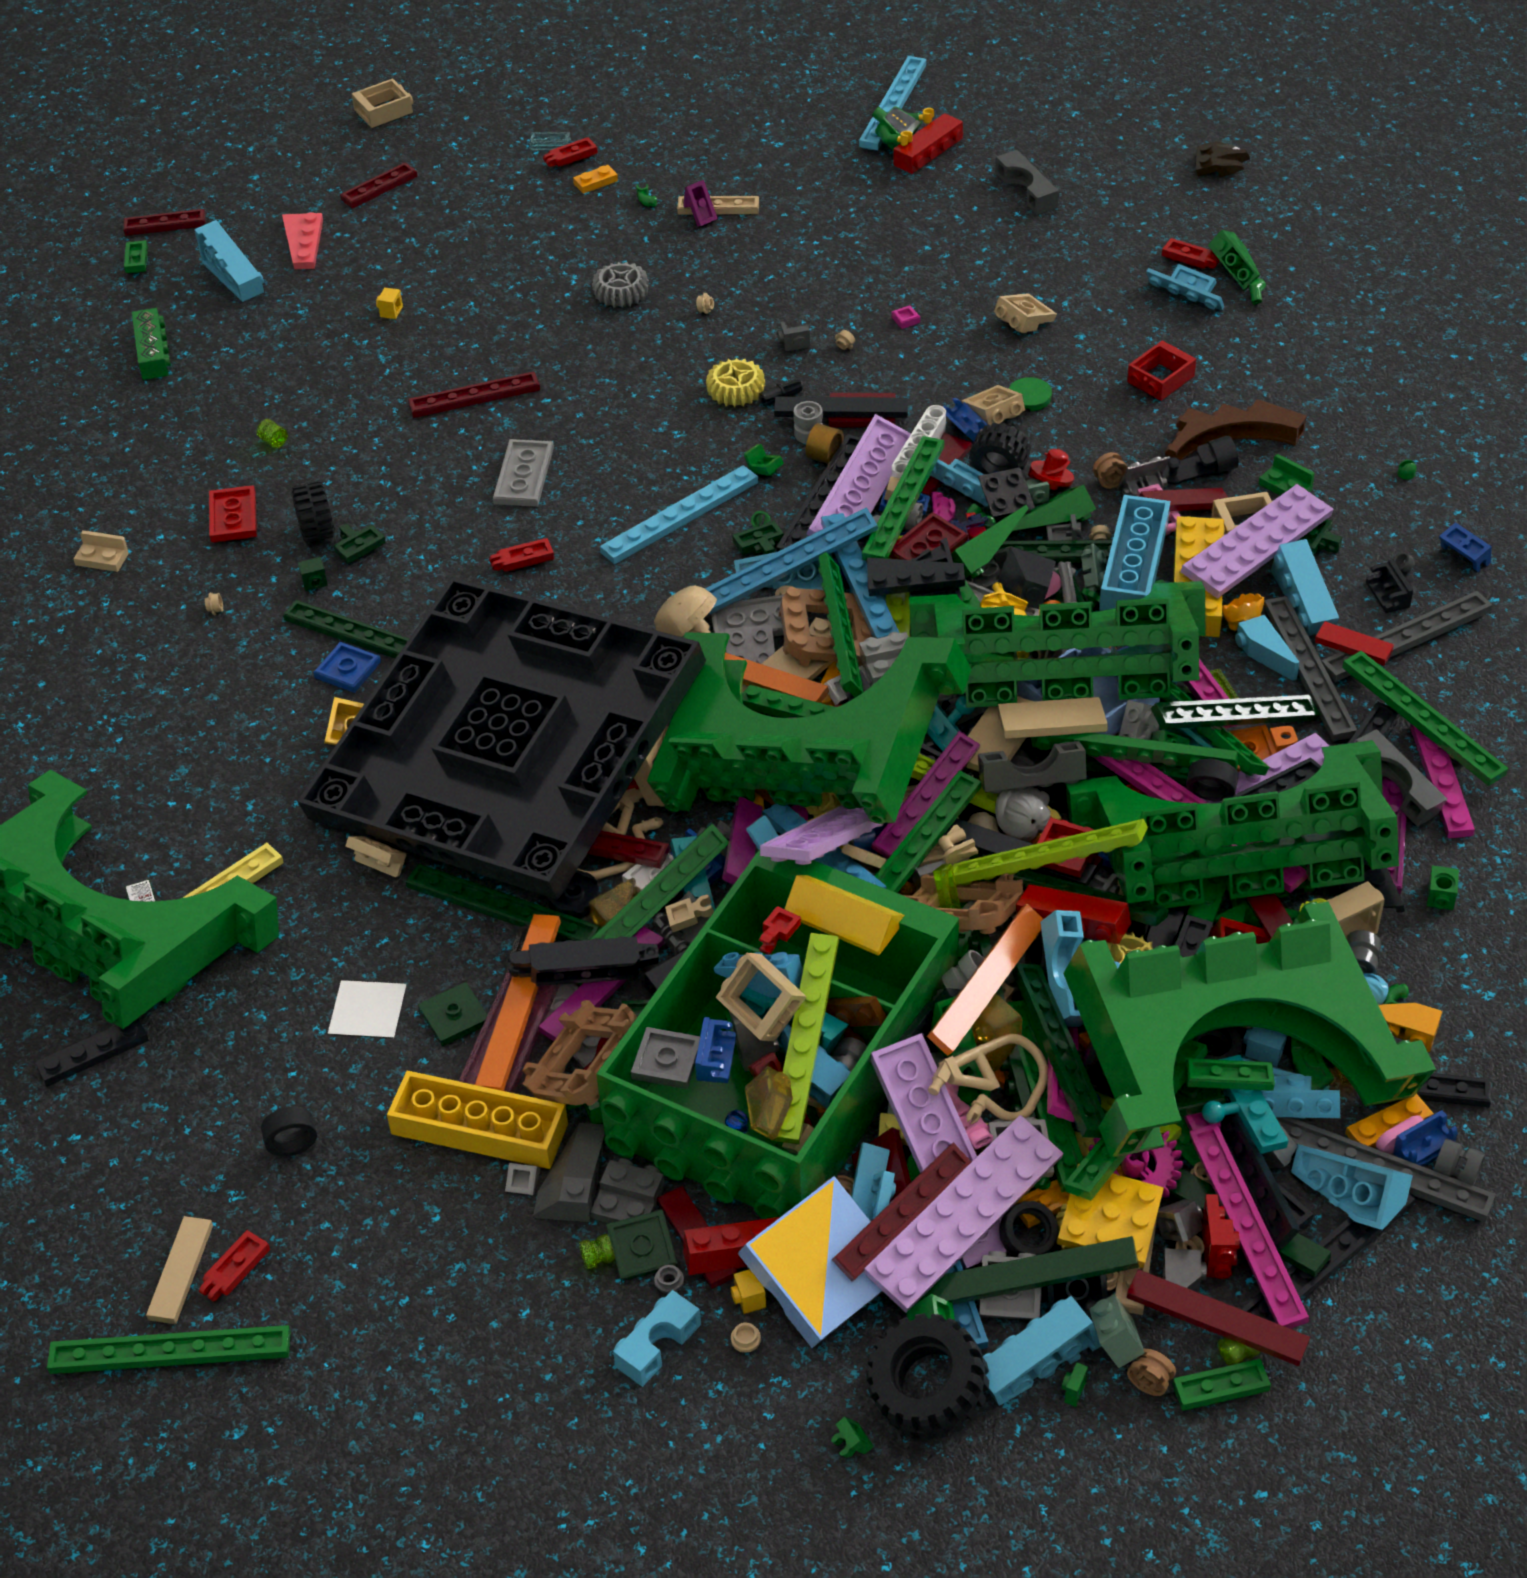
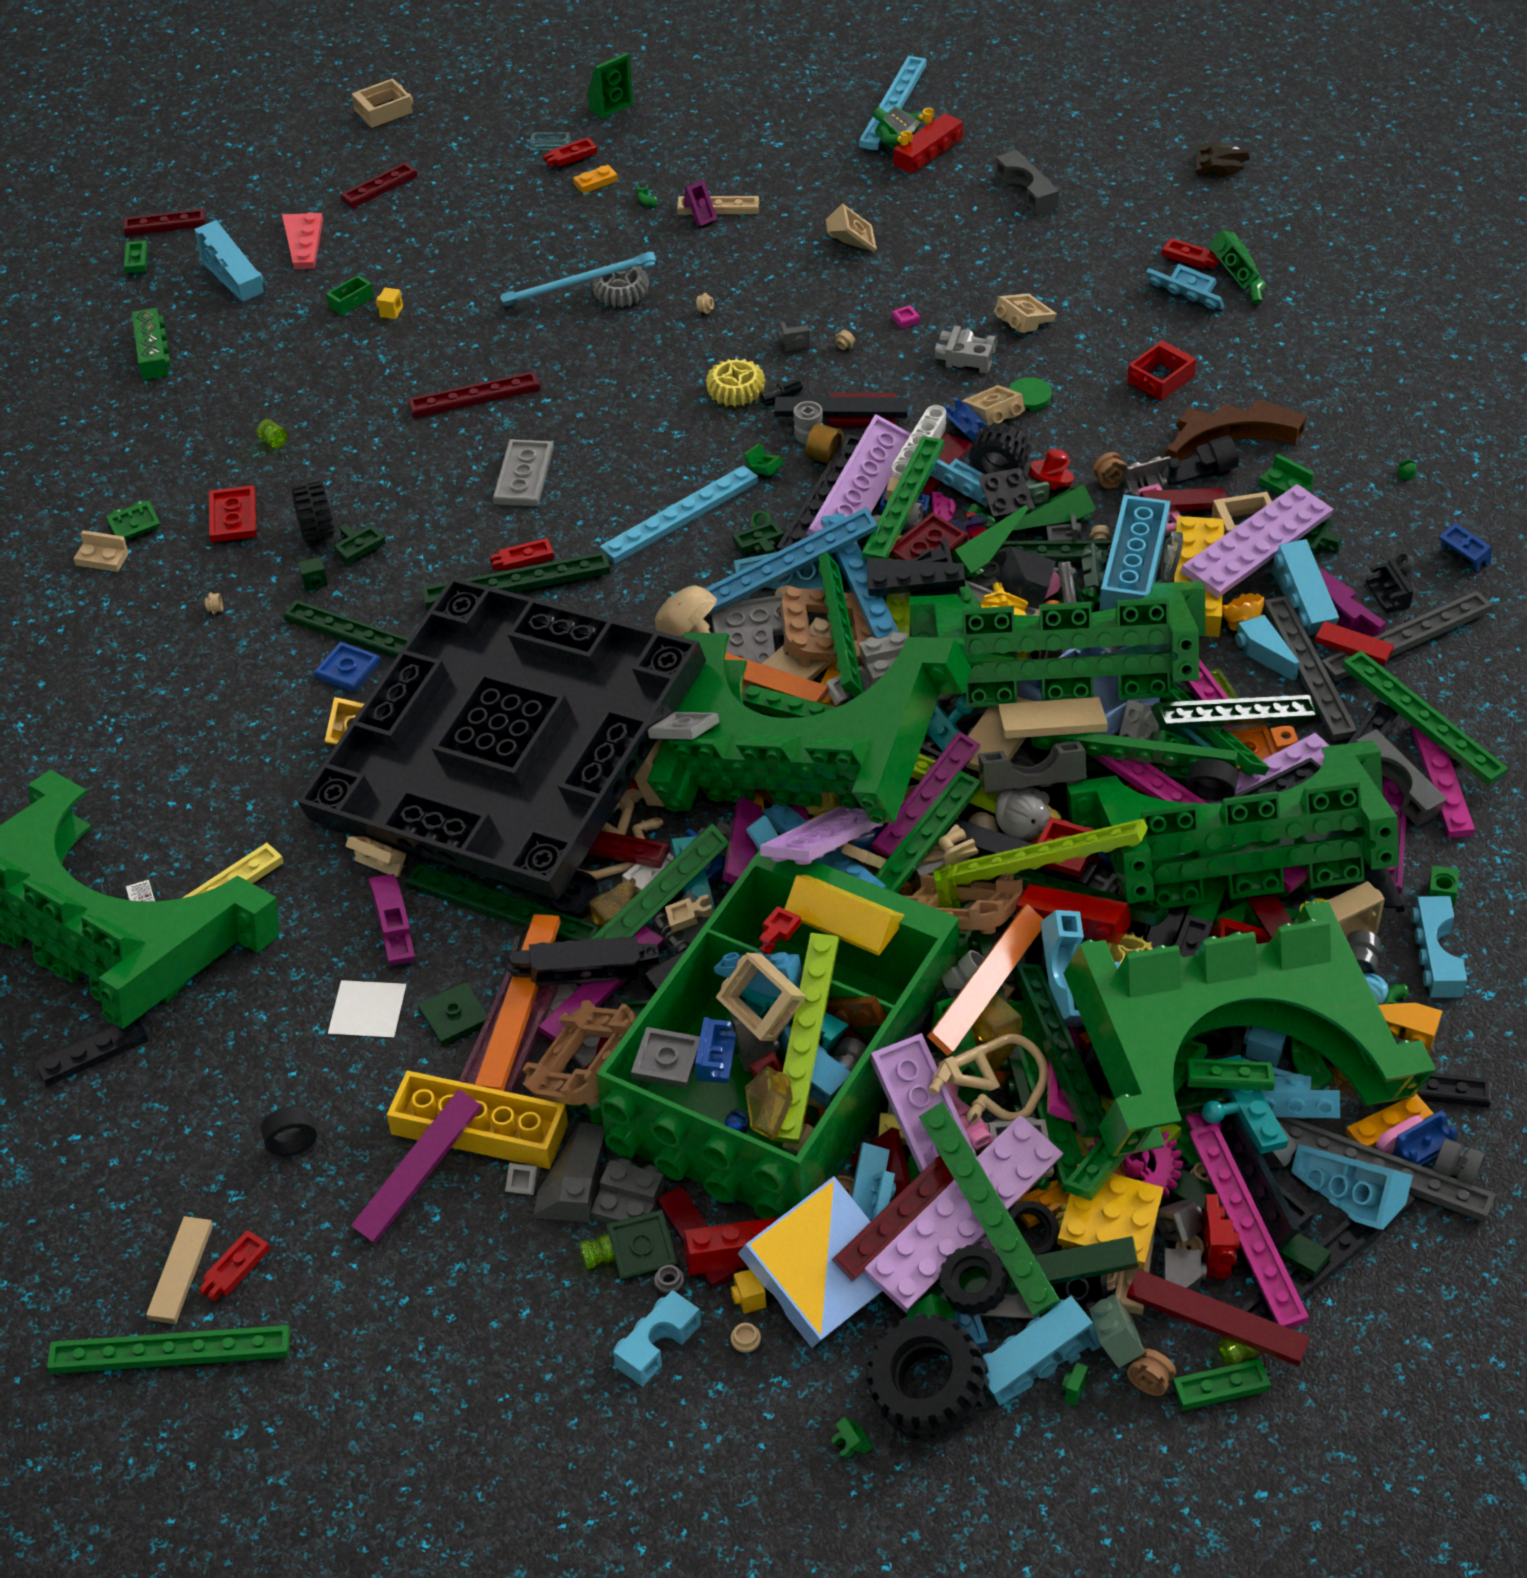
none -> green bracket [106,500,160,540]
none -> green piece [326,275,374,316]
none -> magenta tile [351,1089,482,1244]
none -> magenta slope [369,874,415,966]
none -> dark green plate [422,552,611,610]
none -> medium azure hinge [500,252,656,306]
none -> green slope [587,53,634,119]
none -> light grey plate [648,712,719,739]
none -> tan slope [826,204,877,252]
none -> green plate [918,1101,1061,1317]
none -> light grey hips [935,326,997,374]
none -> black tyre [939,1245,1009,1316]
none -> clear tile [1158,531,1183,583]
none -> magenta slope [1319,568,1386,637]
none -> medium azure arch [1411,896,1467,998]

